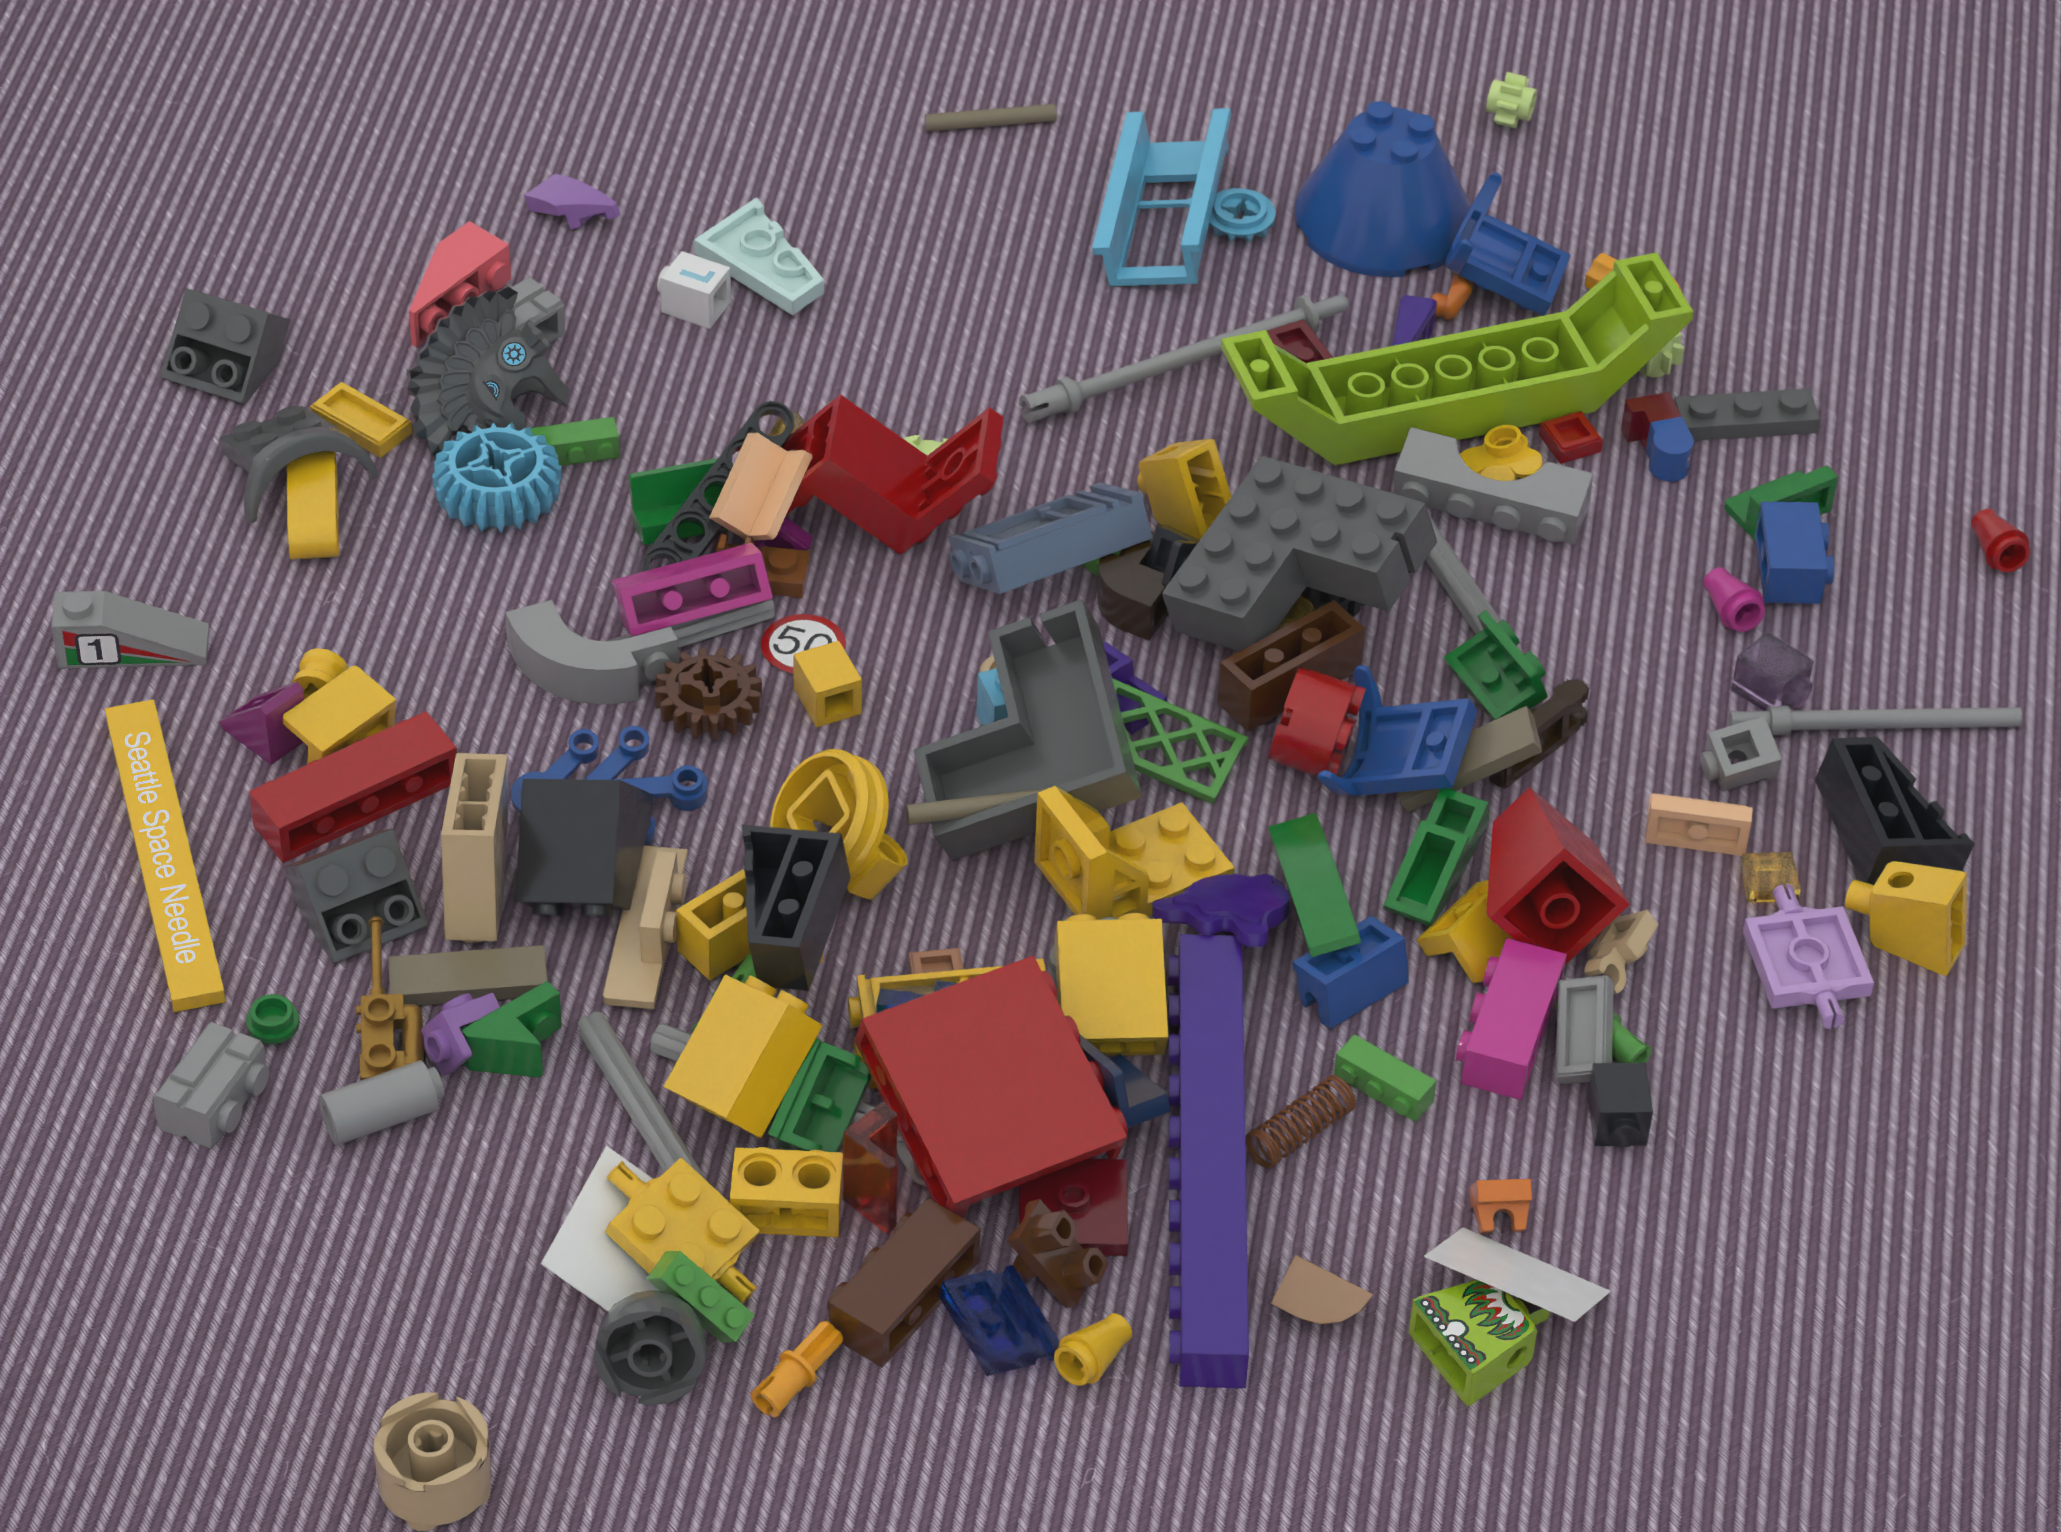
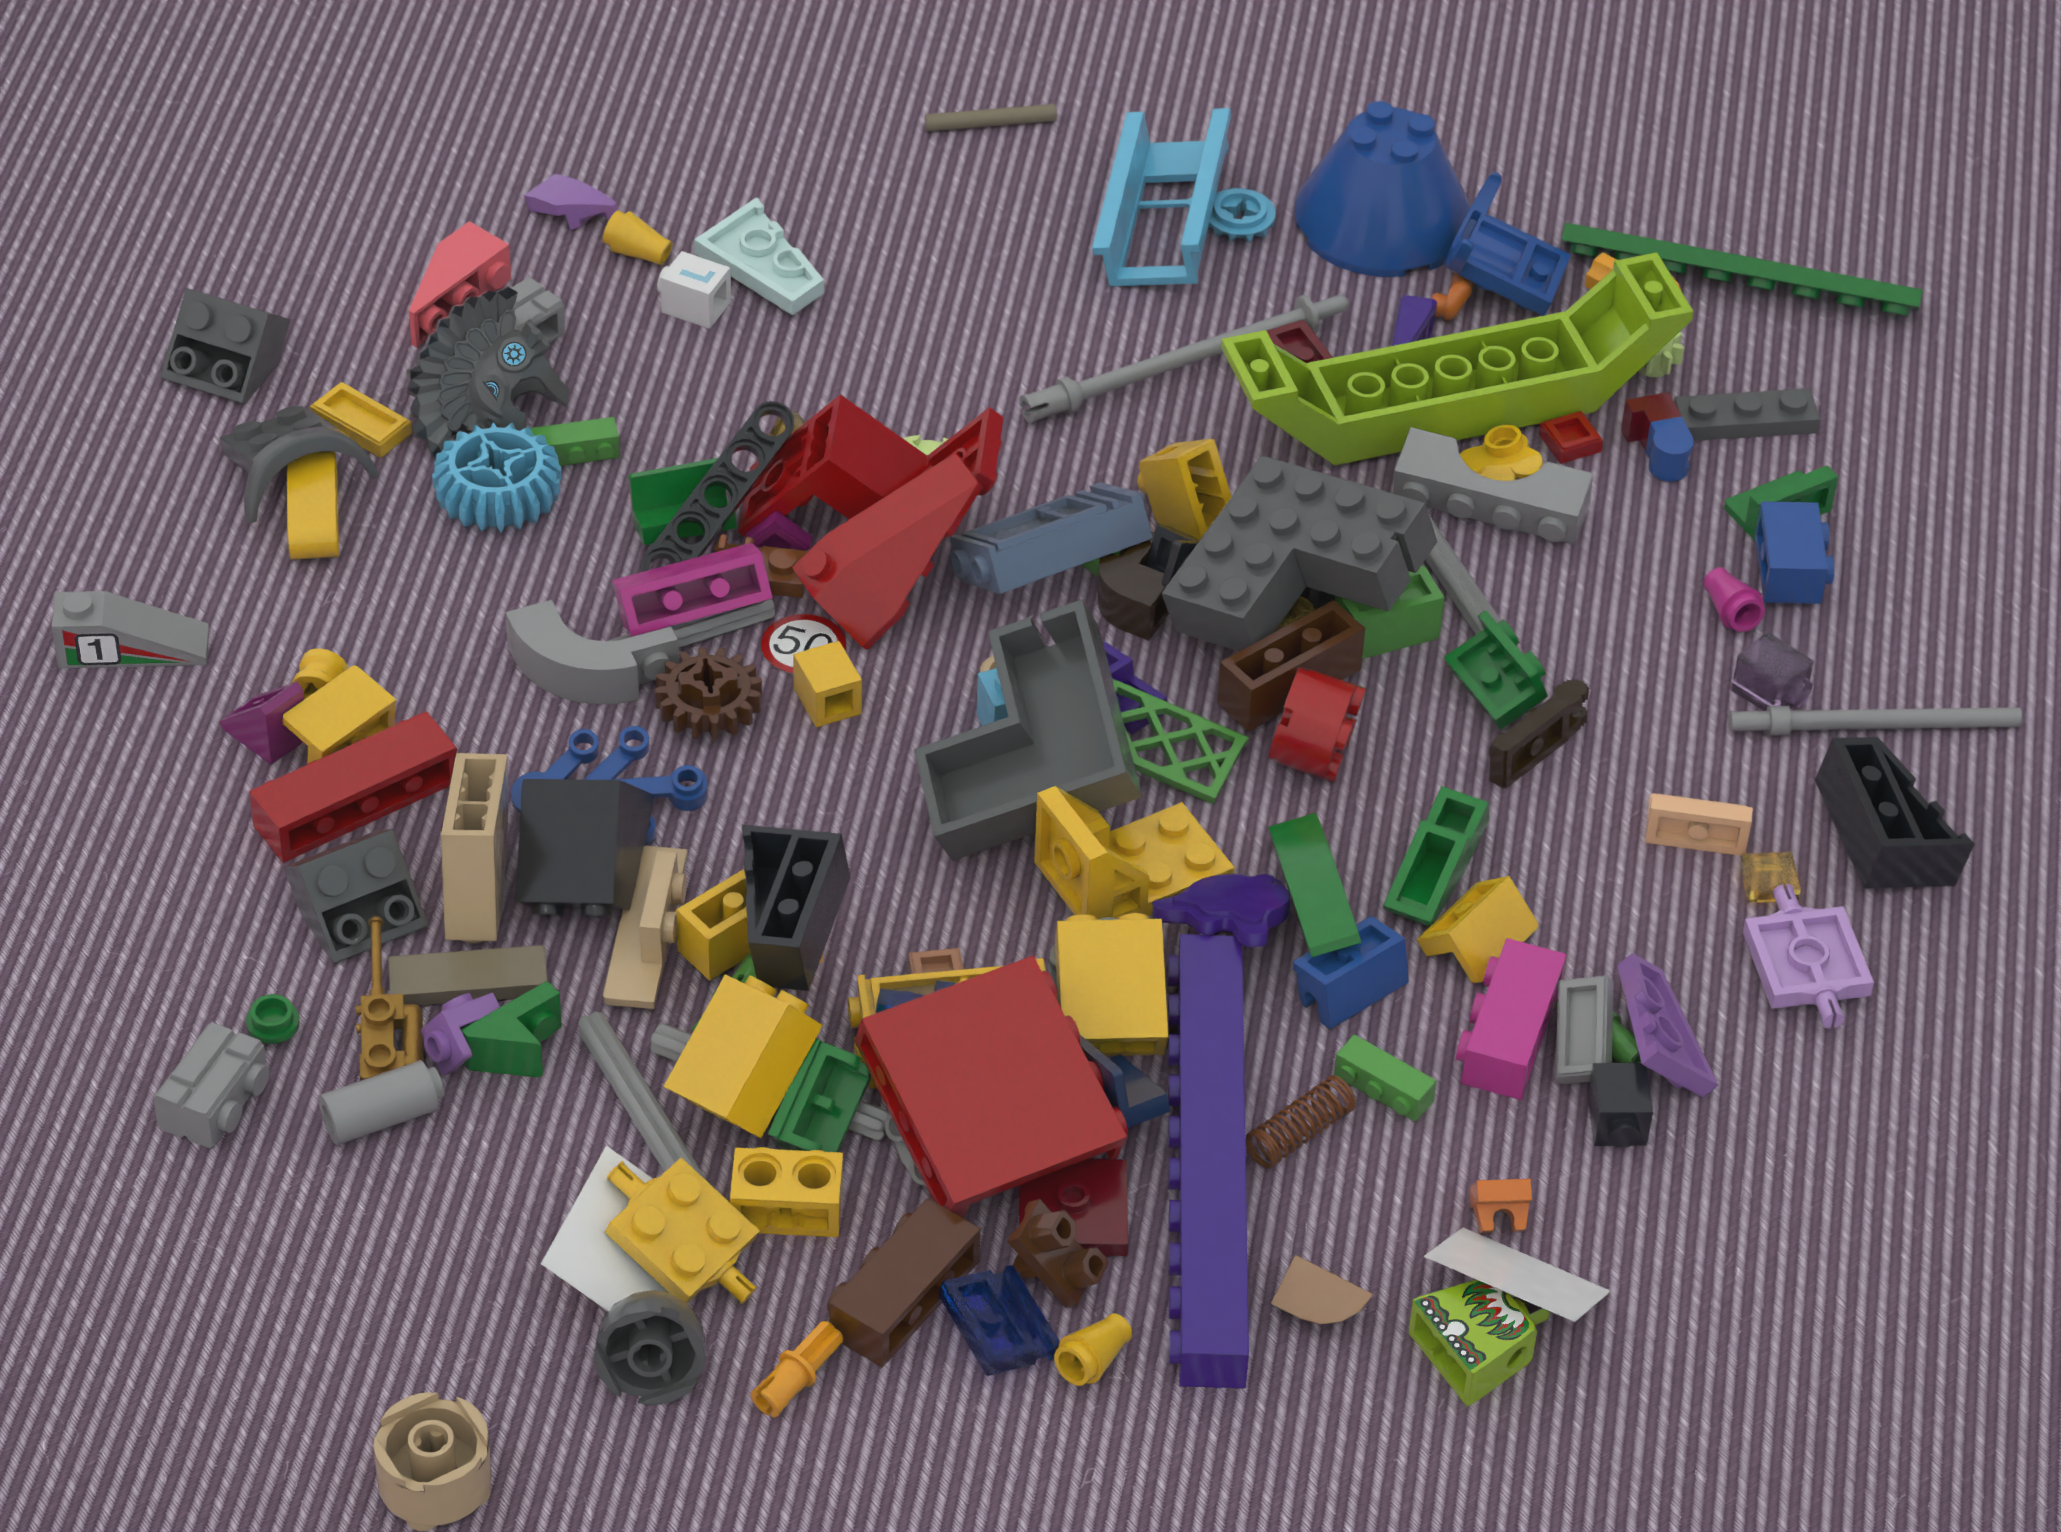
yellow tile [104,699,226,1012] -> none
bright green piece [647,1251,755,1343] -> none
light nougat panel [709,433,812,540] -> none
yellow piece [770,749,908,900] -> none
clear red panel [843,1102,898,1234] -> none
dark tan bar [905,788,1048,825] -> none
blue piece [1318,665,1478,796] -> none
dark tan tile [1398,706,1542,812] -> none
yellowish green gear [1486,72,1537,129] -> none
red slope [1486,787,1630,965] -> none
tan plate [1584,910,1659,994] -> none
light grey brick [1700,716,1782,792] -> none
yellow torso [1845,861,1967,976] -> none
red cone [1971,509,2030,573] -> none
none -> yellow cone [602,210,673,266]
none -> red wedge [792,453,983,650]
none -> bright green panel [1335,565,1445,659]
none -> green plate [1562,222,1923,317]
none -> medium lavender wing [1617,953,1718,1097]

